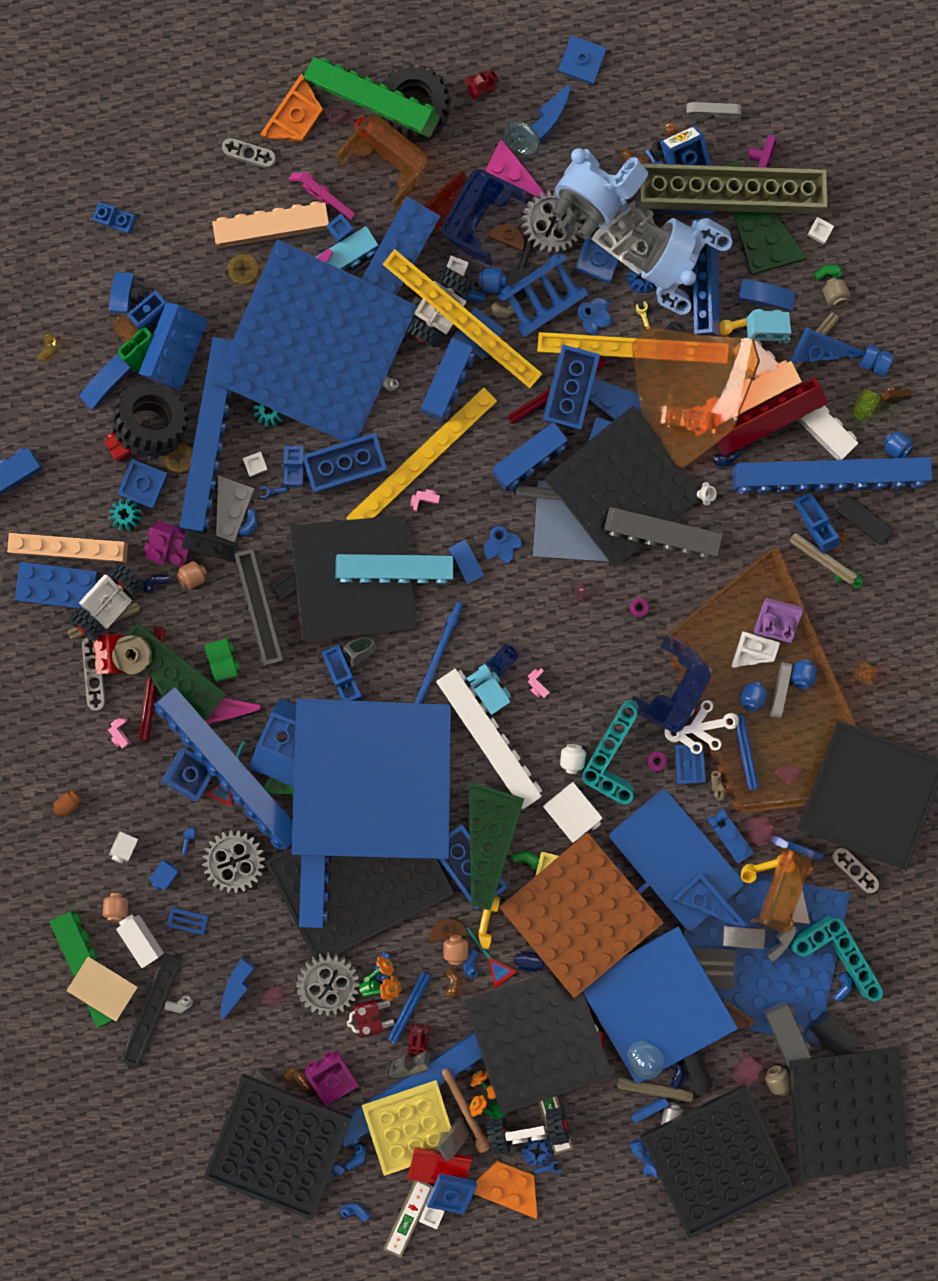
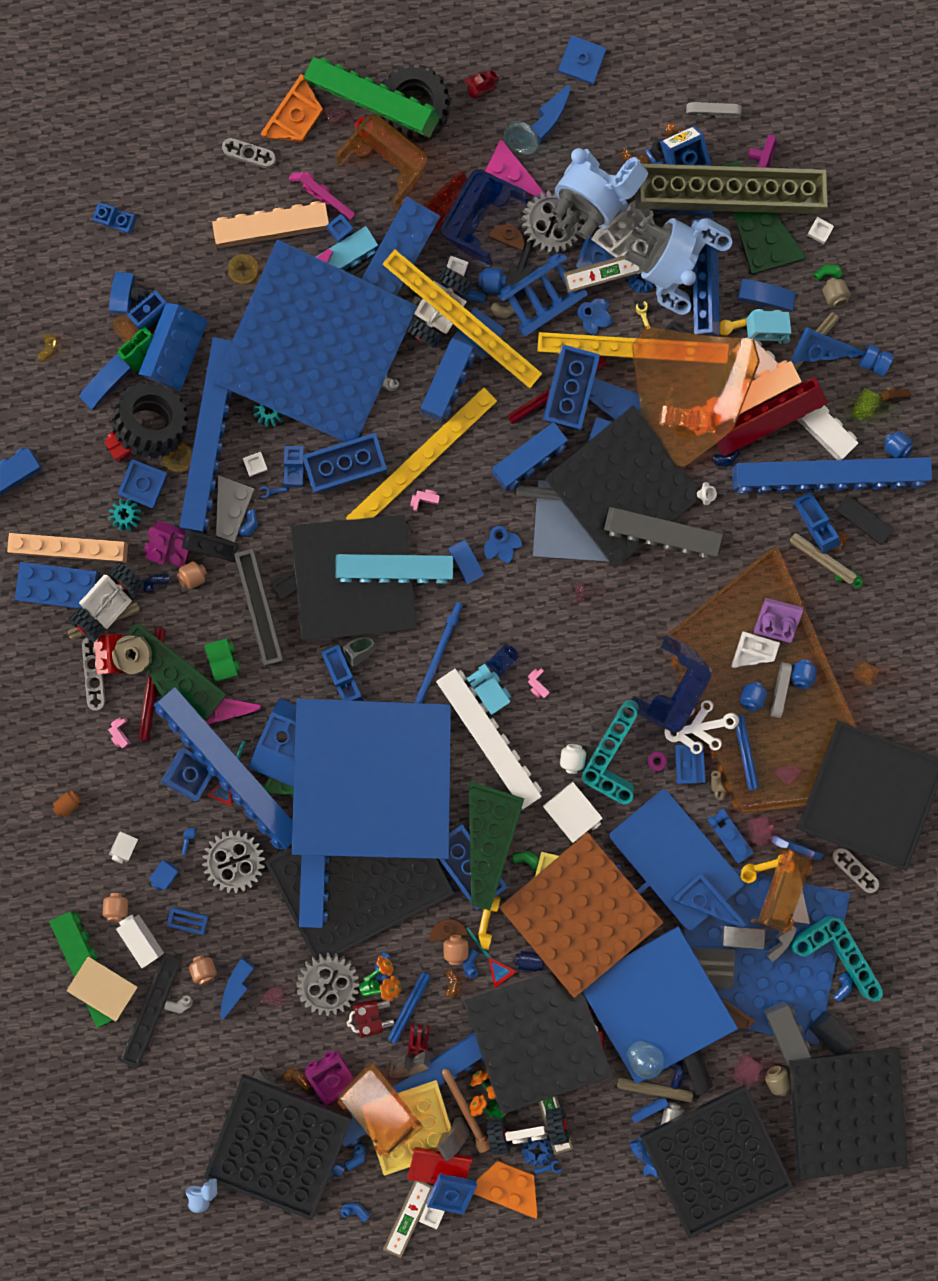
magenta plate [630,598,649,617] -> none
none -> light blue piece [186,1179,217,1213]
none -> nougat head [189,955,217,986]
none -> clear orange windscreen [337,1062,423,1158]
none -> tile [563,255,642,293]

